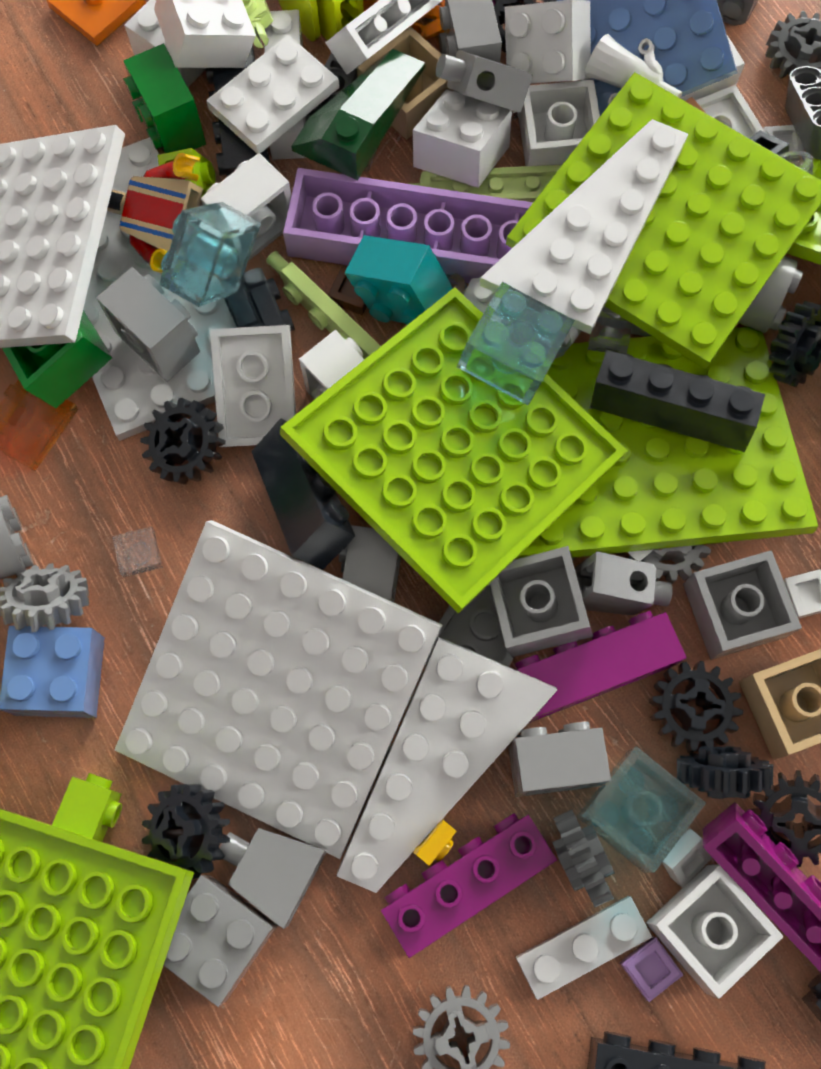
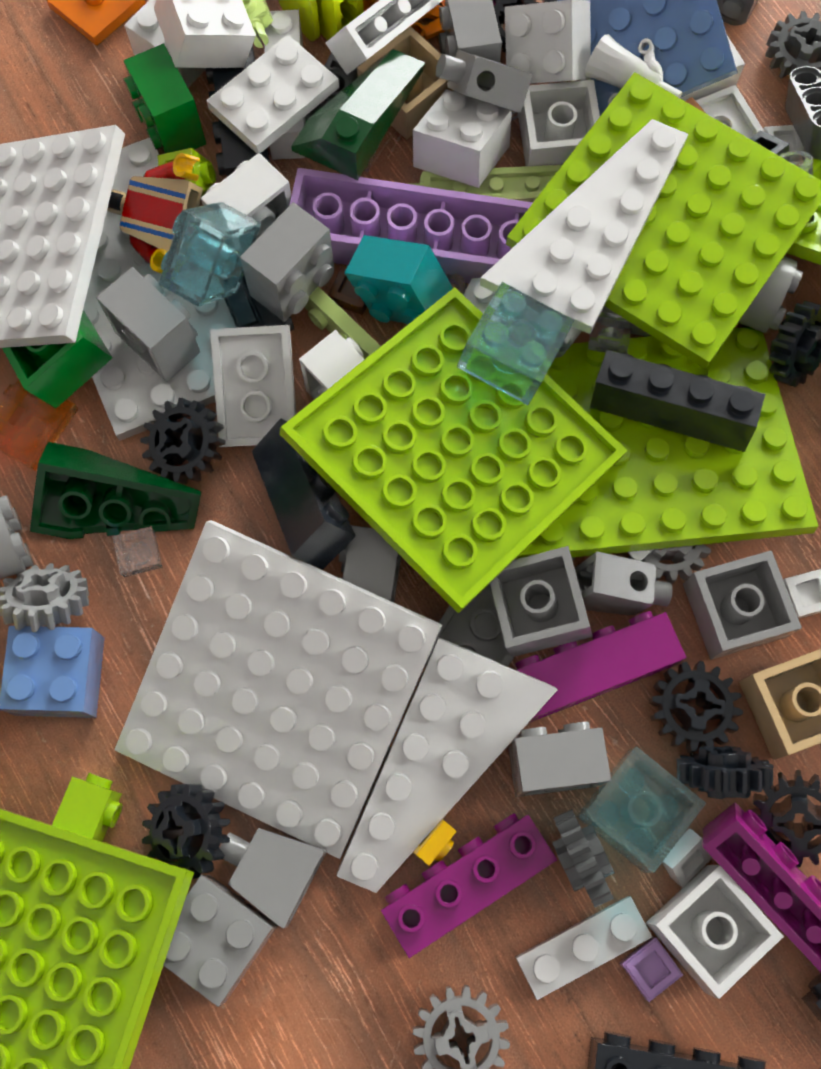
none -> dark green wedge [30,442,202,539]
none -> light grey brick [240,202,334,322]

